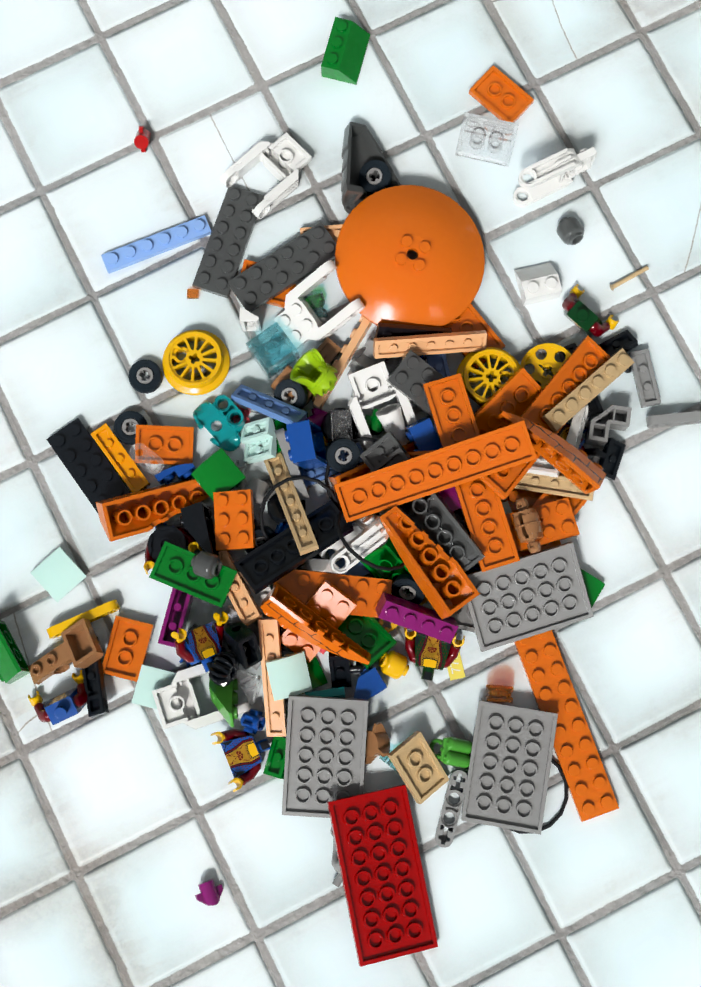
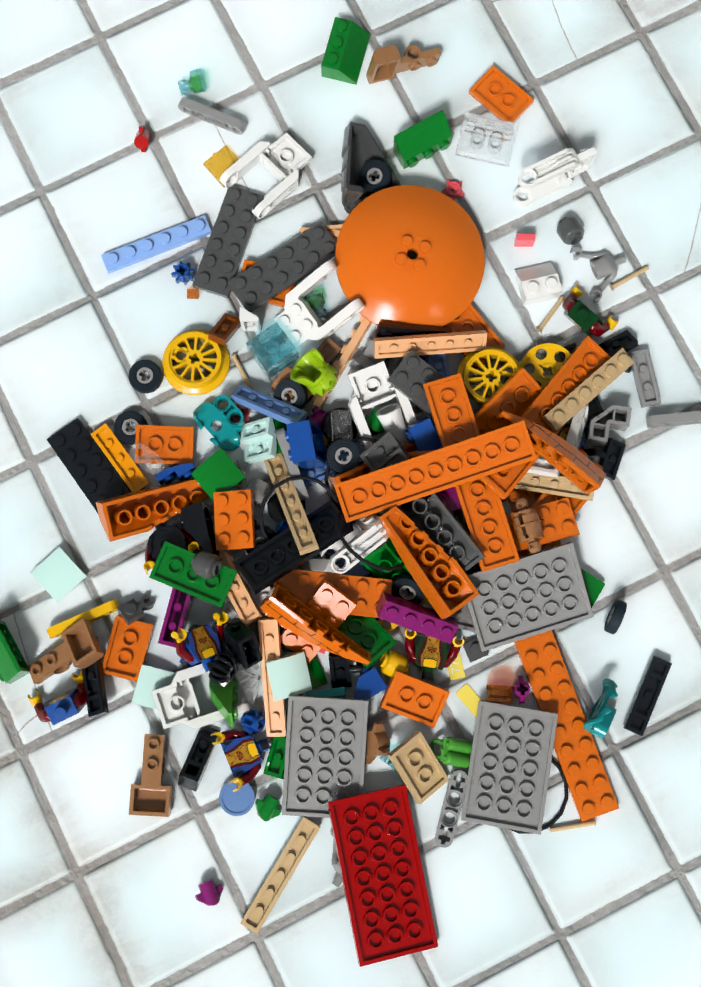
none -> dark grey plate [117,595,154,625]
none -> medium nougat plate [129,734,173,817]
none -> blue gear [171,261,195,285]
none -> clear light blue piece [178,68,207,95]
none -> light grey beam [178,97,246,135]
none -> black slope [178,726,220,792]
none -> clear yellow piece [203,145,239,188]
none -> dark orange plate [208,313,241,346]
none -> medium blue piece [219,782,255,816]
none -> tan piece [230,354,254,389]
none -> tan plate [240,816,321,934]
none -> green piece [255,793,281,822]
none -> medium nougat plate [366,45,441,84]
none -> orange plate [380,669,450,728]
none -> green slope [393,110,452,169]
none -> coral plate [441,180,465,200]
none -> light yellow sticker [455,684,482,717]
none -> dark grey plate [462,639,497,663]
none -> magenta piece [512,675,530,704]
none -> coral tile [514,233,535,247]
none -> tan piece [536,296,565,333]
none -> tan piece [550,819,596,833]
none -> light grey piece [570,247,626,303]
none -> teal piece [584,678,618,739]
none -> black bush [604,599,627,634]
none -> black plate [623,656,672,736]

